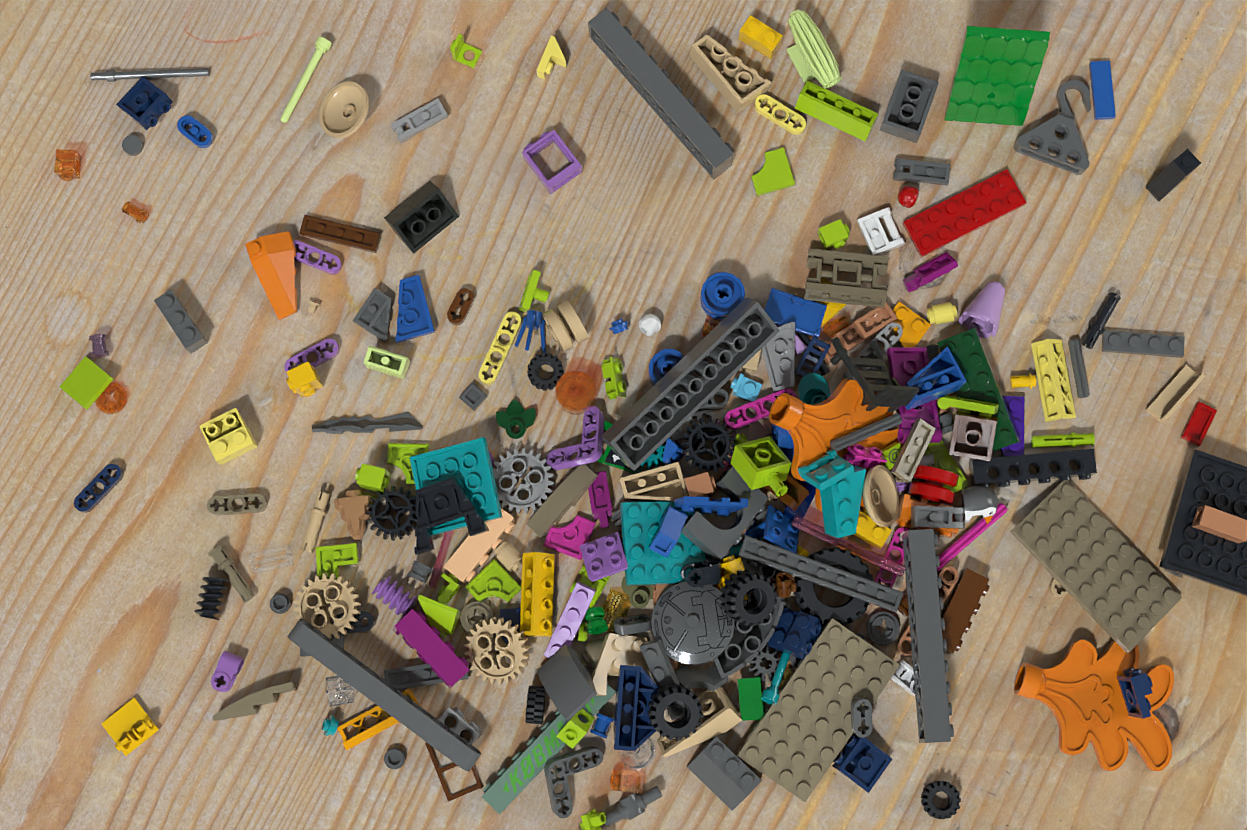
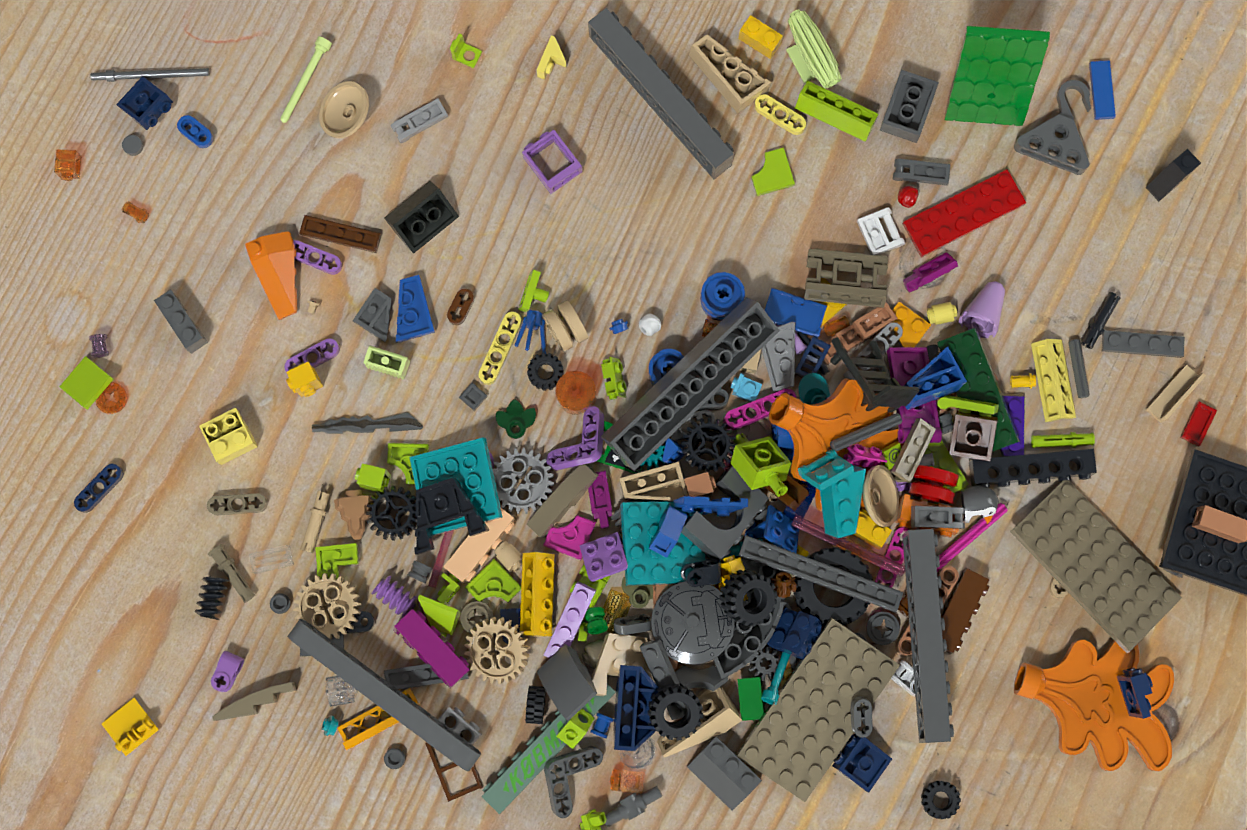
lime brick [817,219,850,250] -> none

